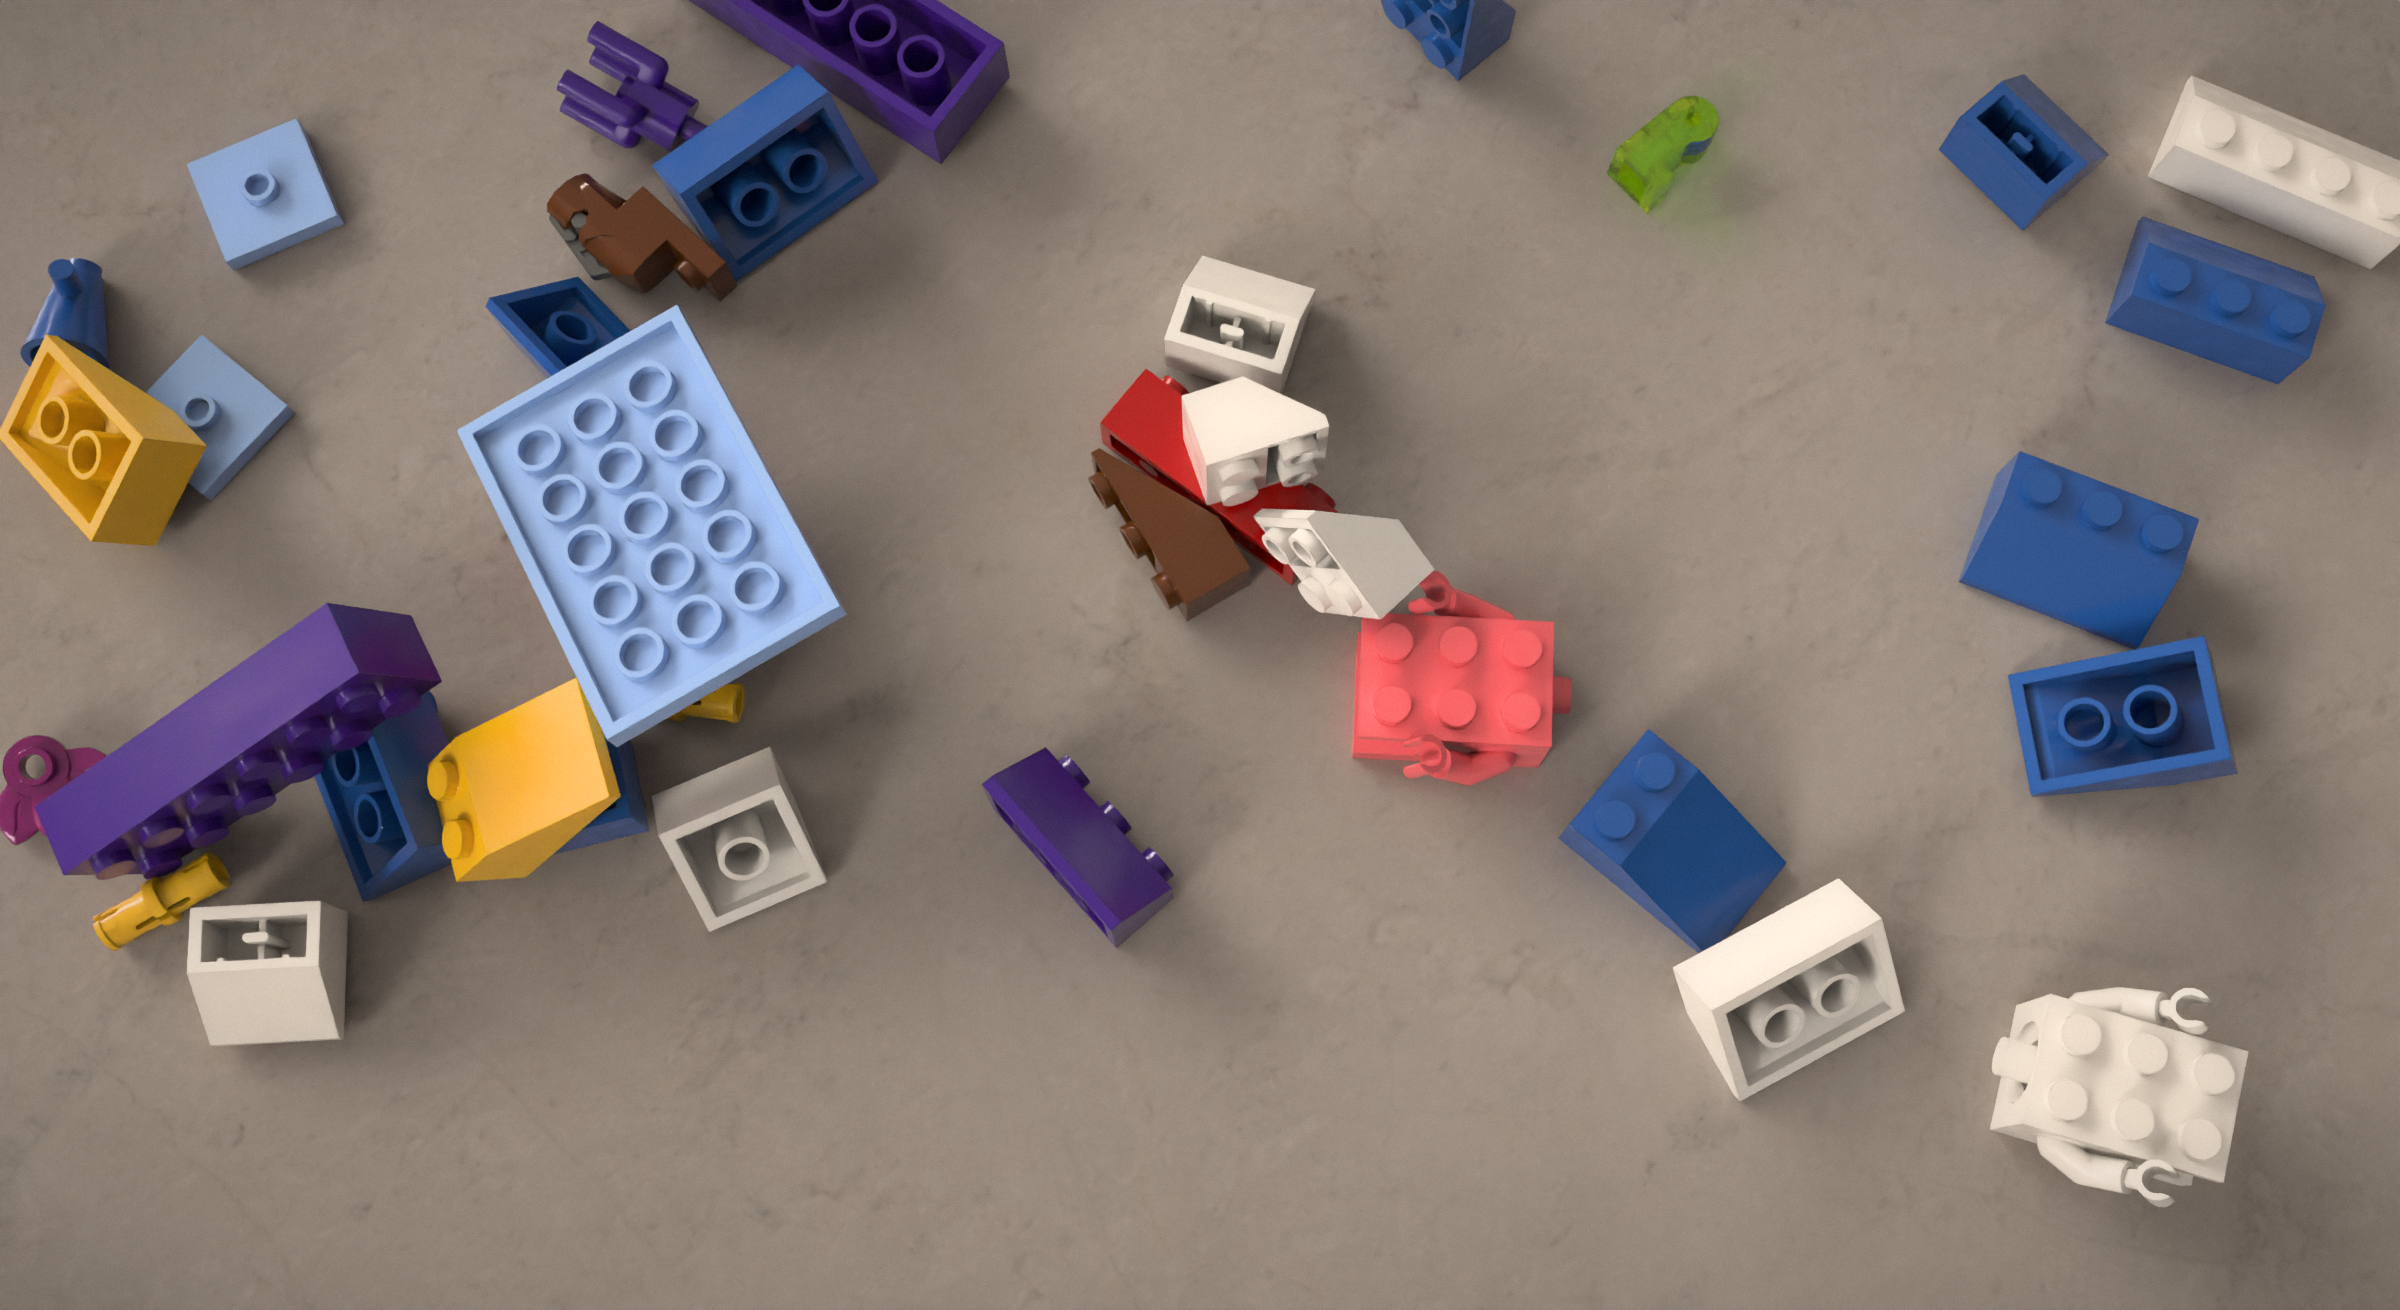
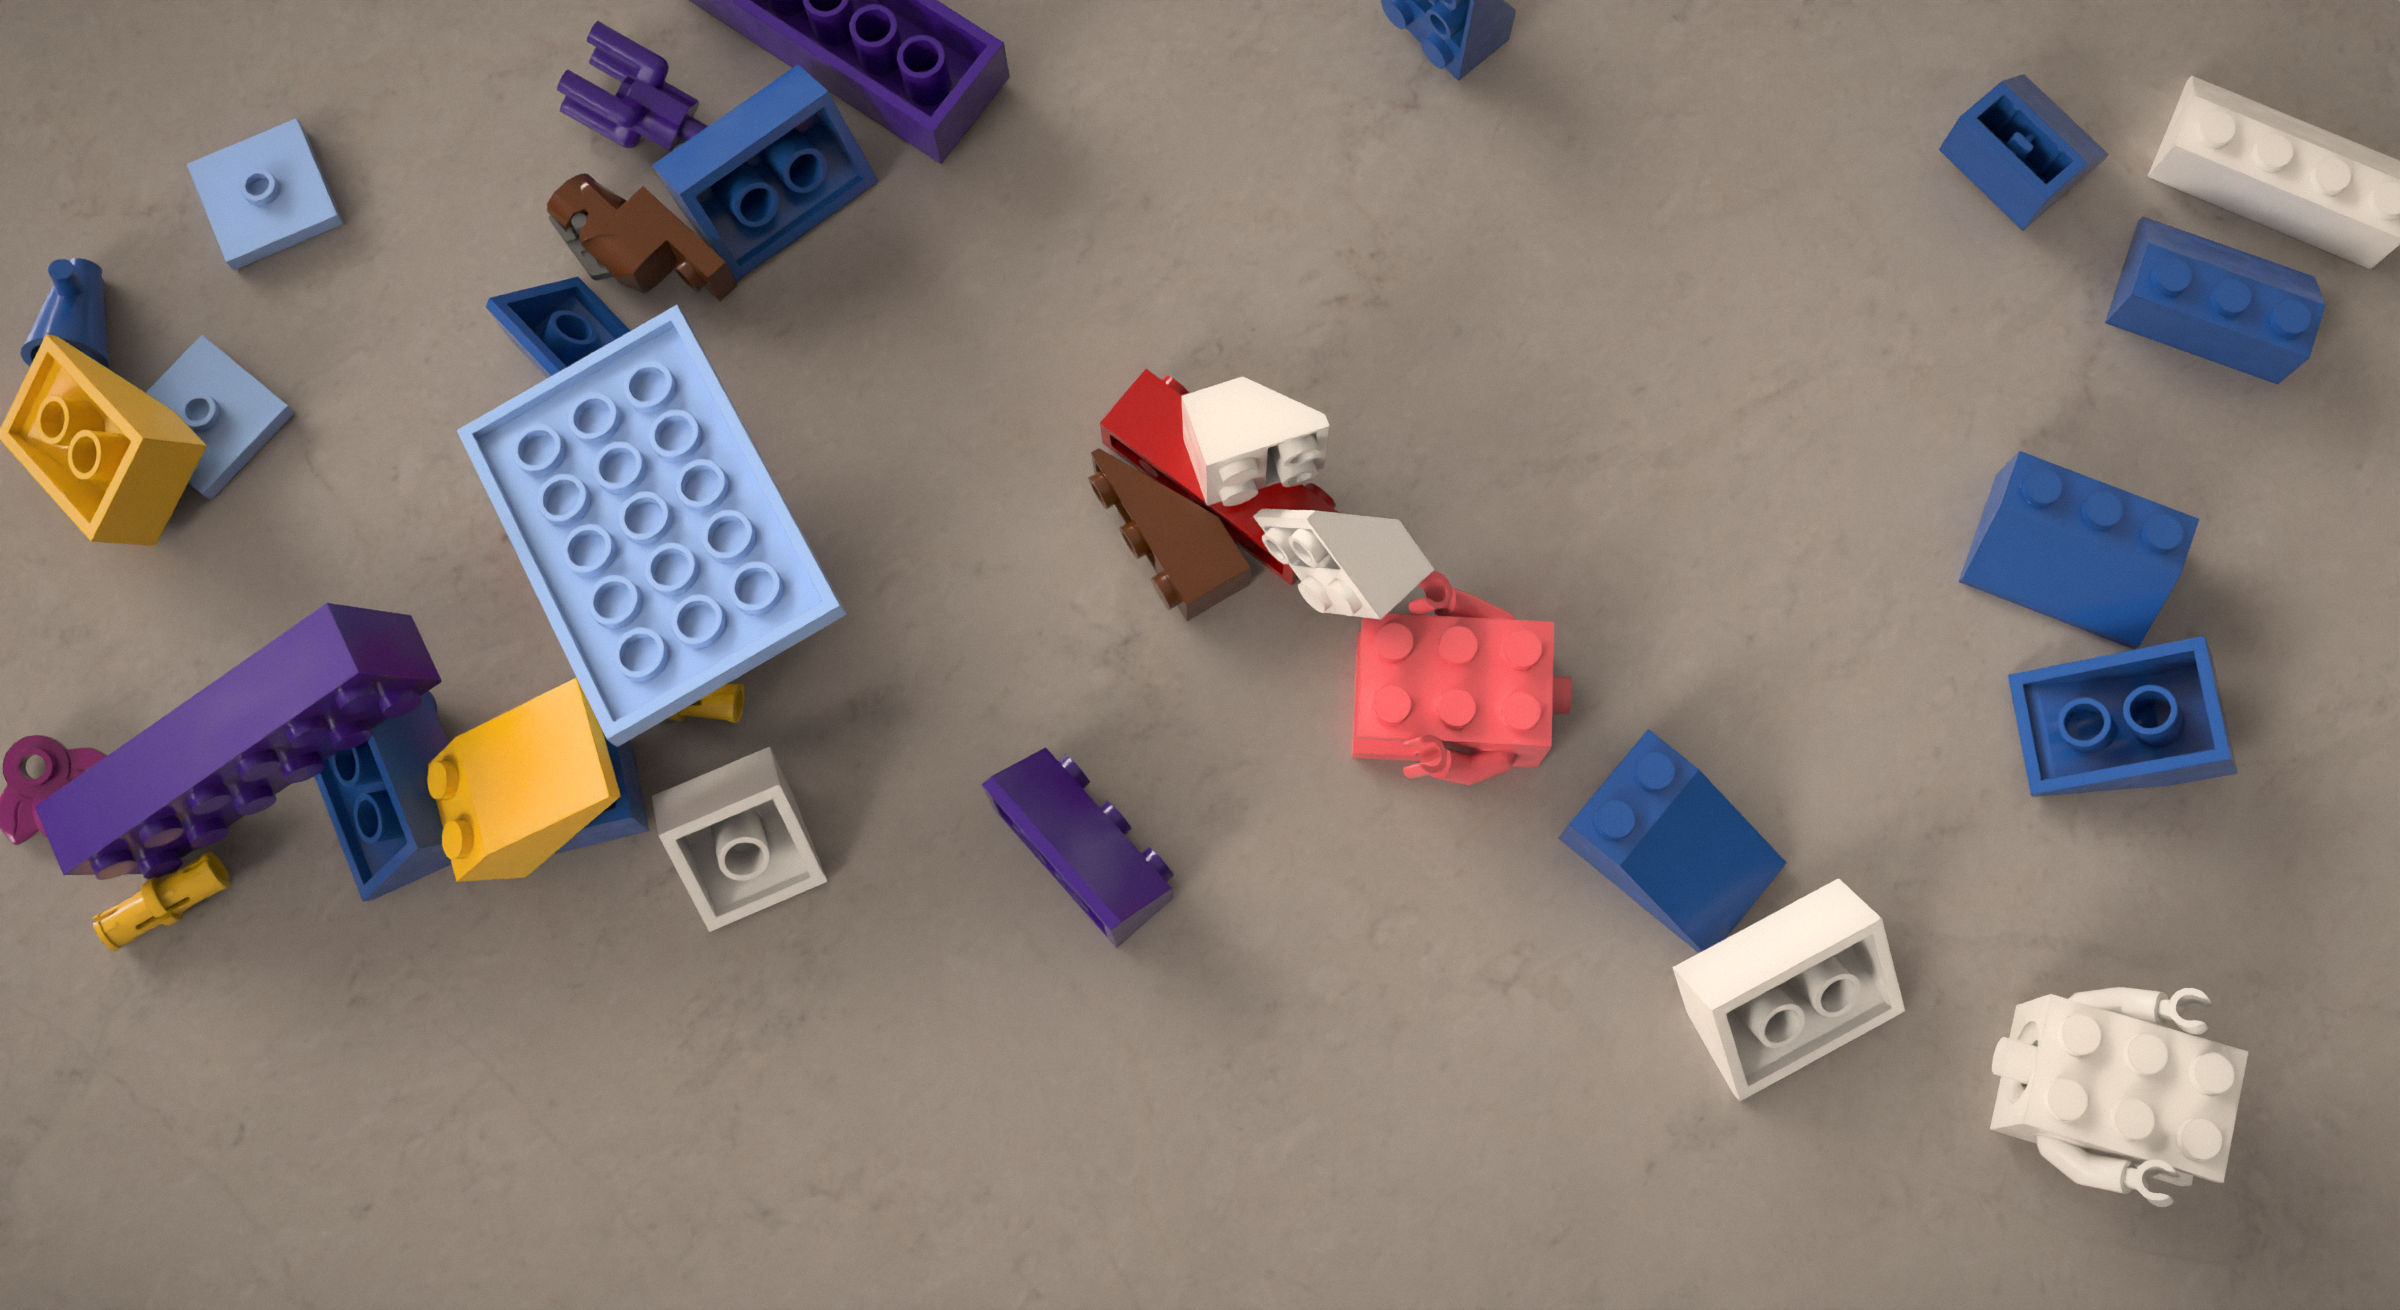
white slope [187,901,348,1047] -> none
white slope [1164,256,1316,394] -> none
clear neon green leg [1607,96,1719,214] -> none

